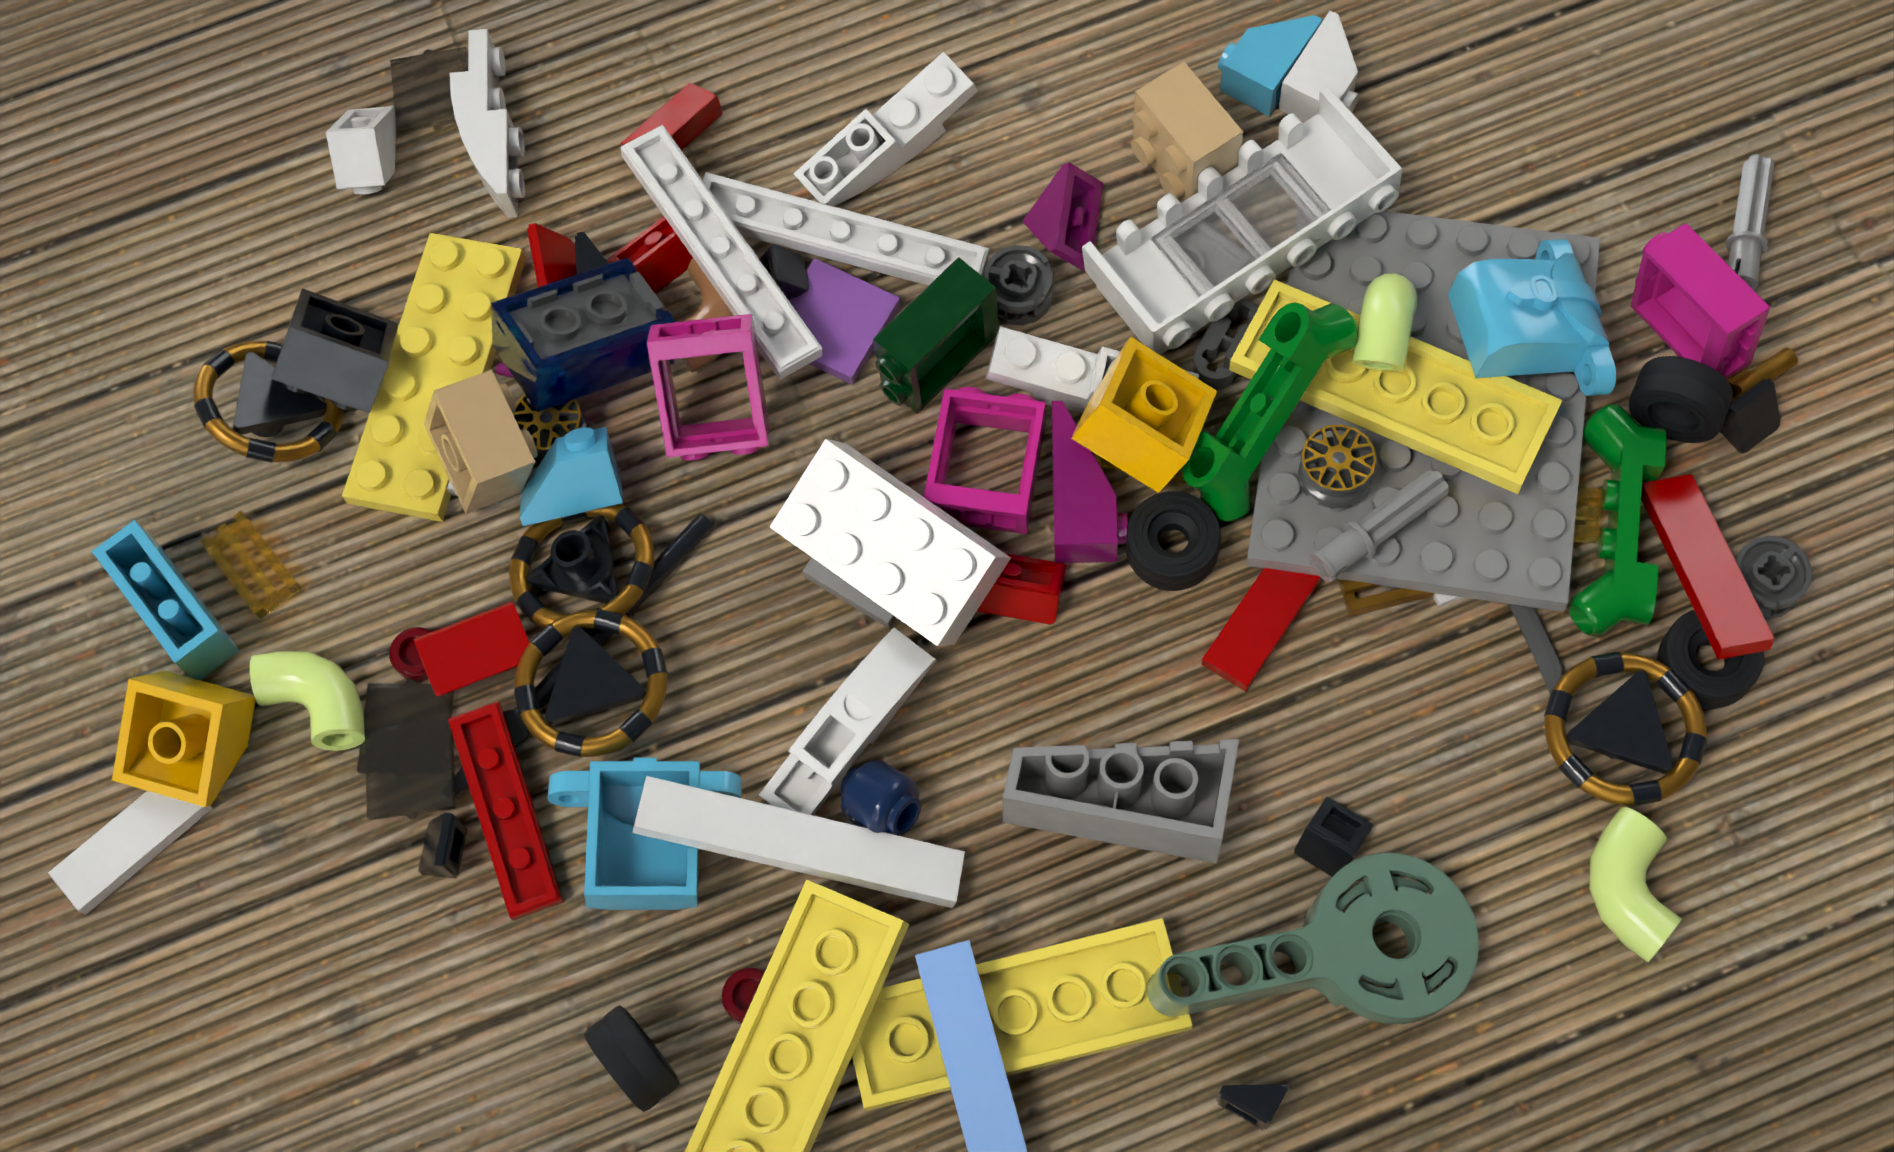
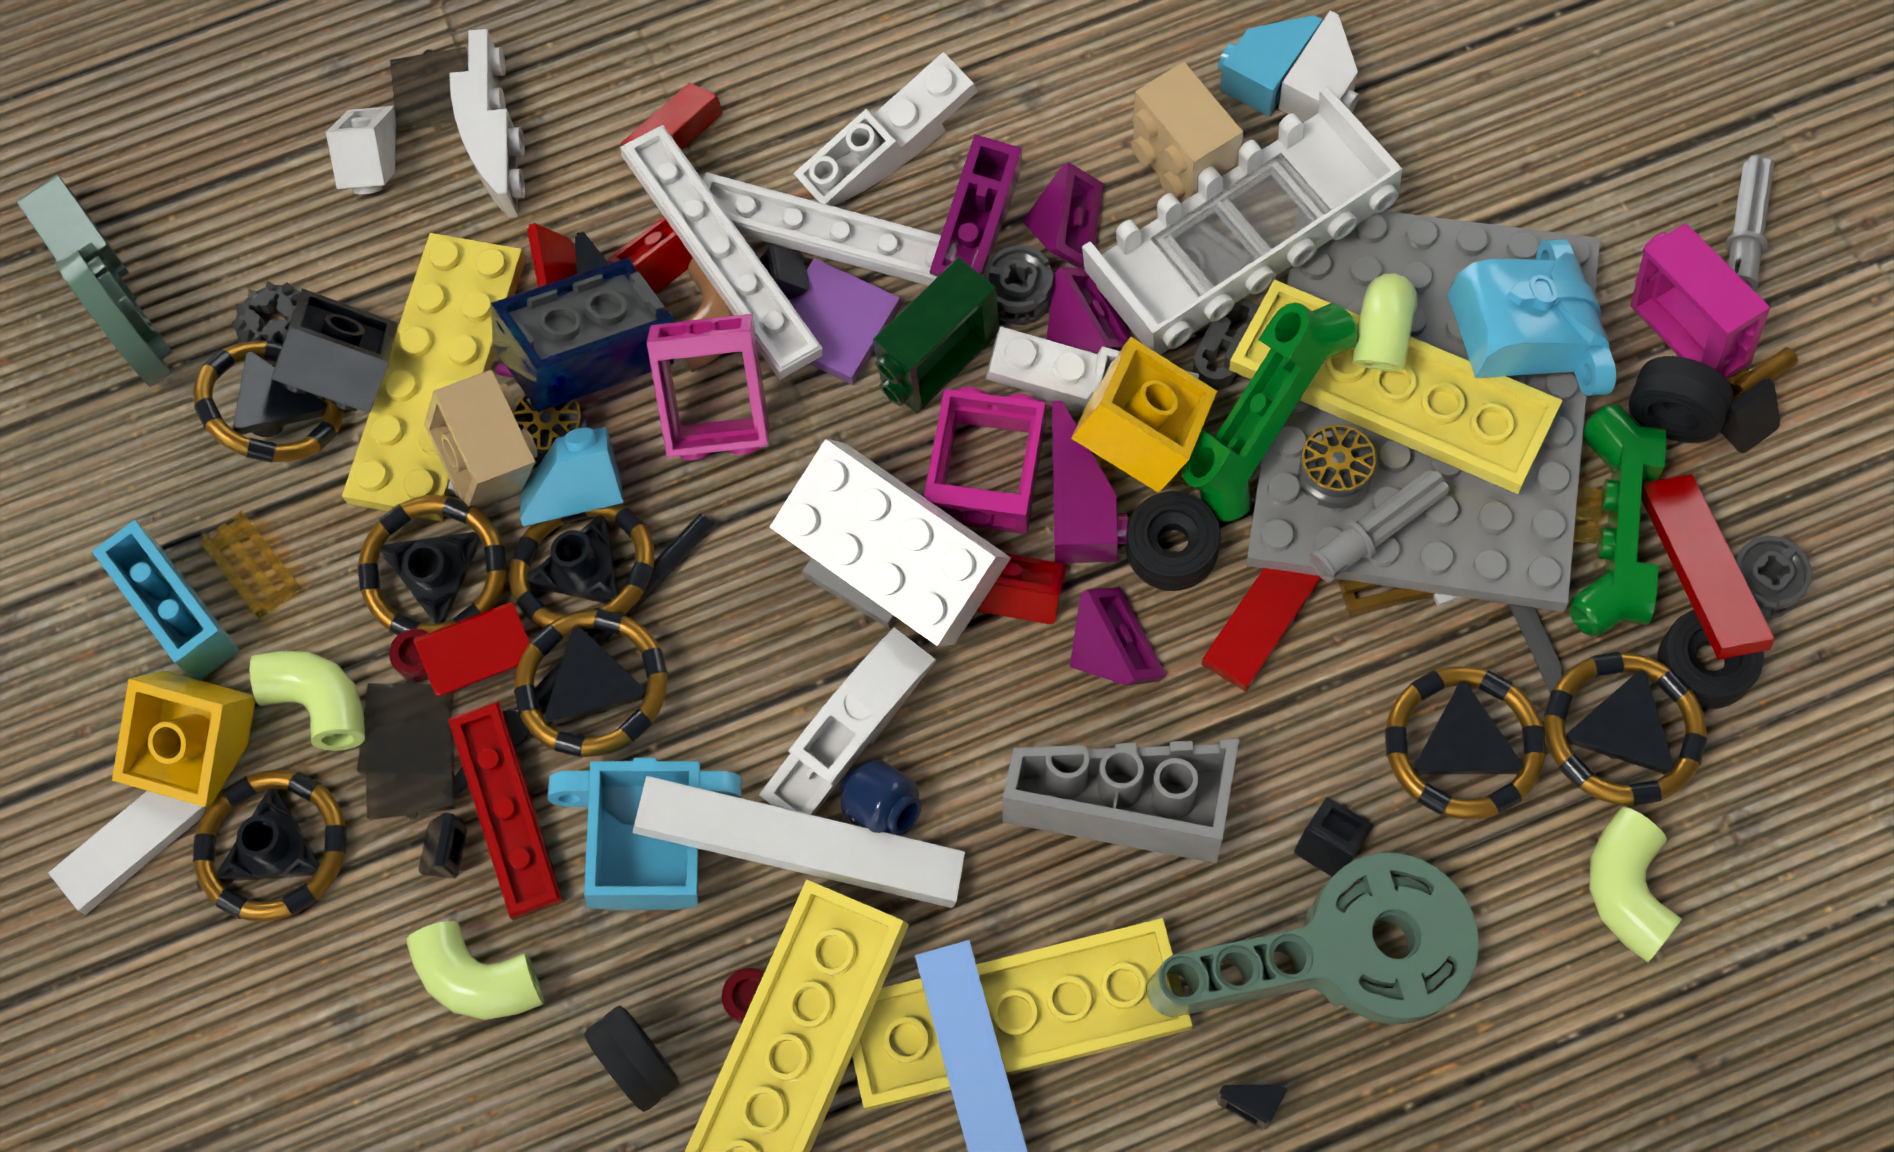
none -> sand green beam [16,174,172,387]
none -> black piece [193,770,347,921]
none -> dark grey gear [232,281,300,344]
none -> black piece [357,495,507,641]
none -> yellowish green cylinder [406,921,544,1020]
none -> magenta slope [929,134,1022,276]
none -> magenta slope [1046,267,1131,353]
none -> magenta slope [1070,587,1166,685]
none -> piece [1385,666,1546,820]

